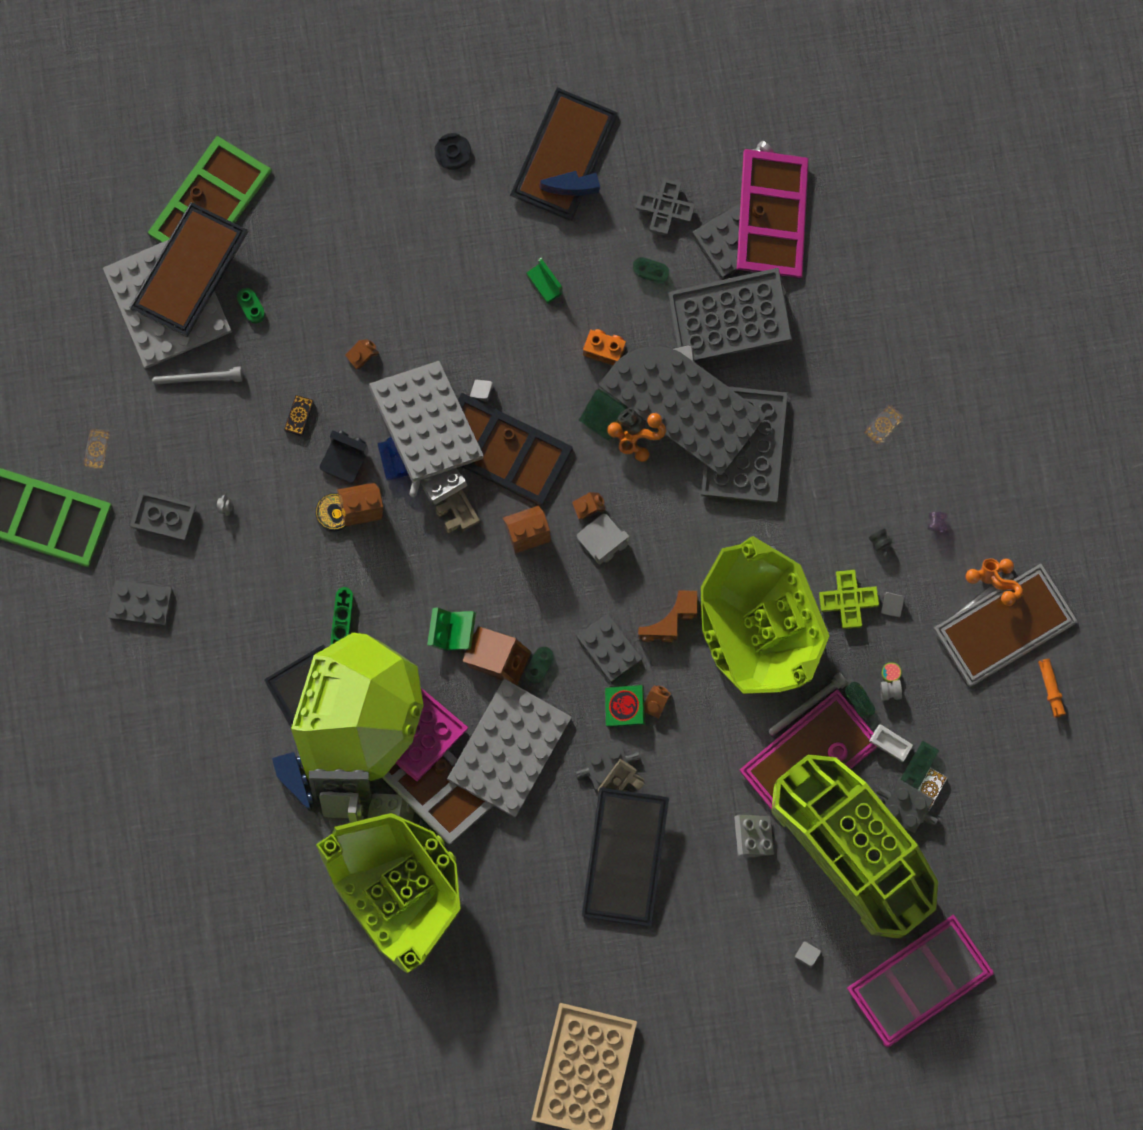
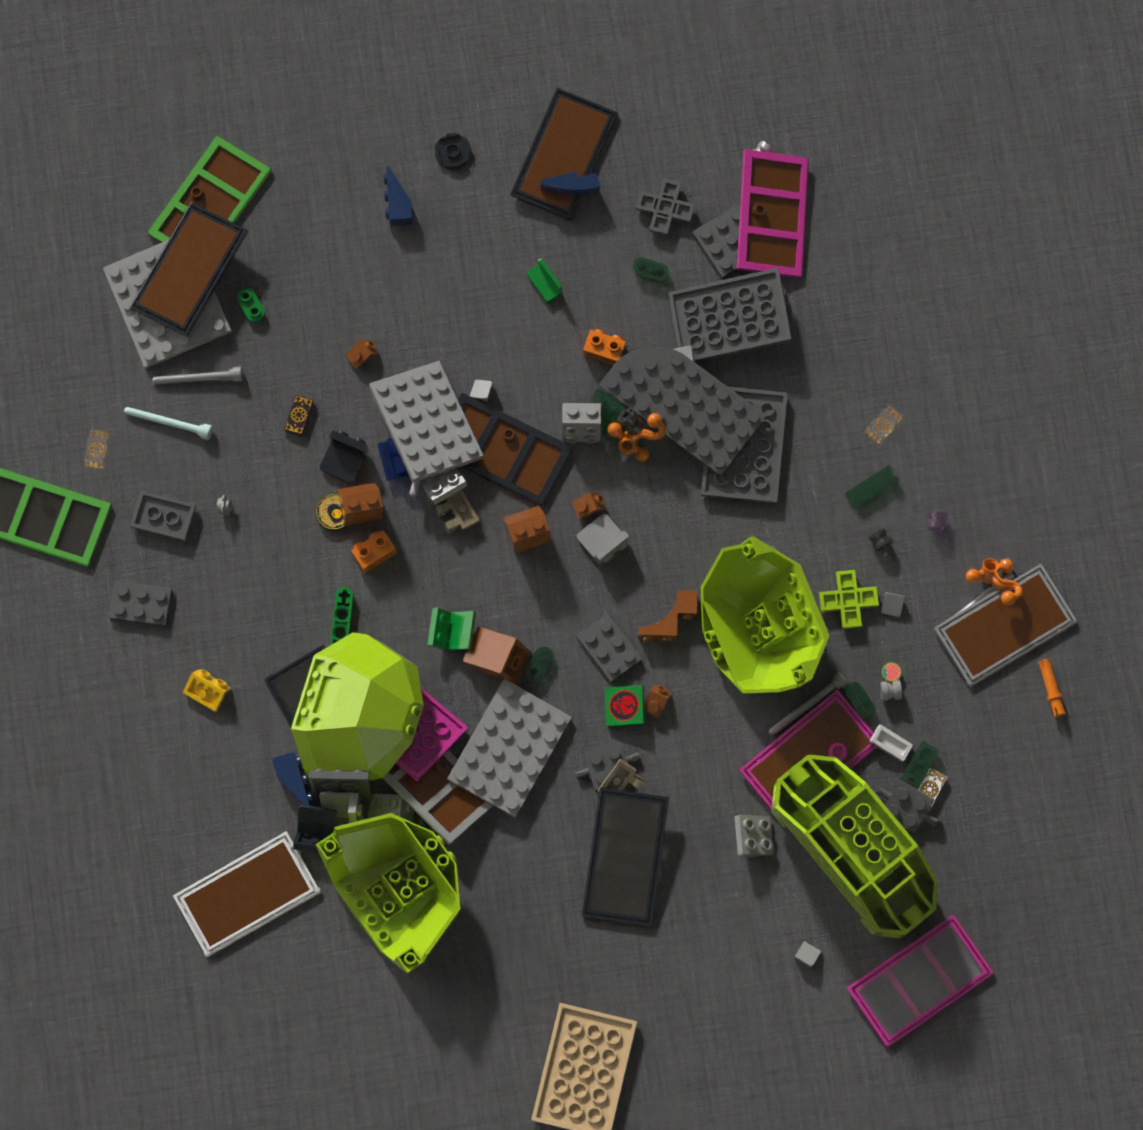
none -> light aqua piece [124,407,213,440]
none -> reddish brown door [173,831,321,957]
none -> yellow bracket [182,669,231,711]
none -> black bracket [293,805,338,853]
none -> orange brick [351,530,397,573]
none -> dark blue slope [383,167,413,226]
none -> light grey bracket [562,403,601,443]
none -> clear green plate [845,465,900,510]

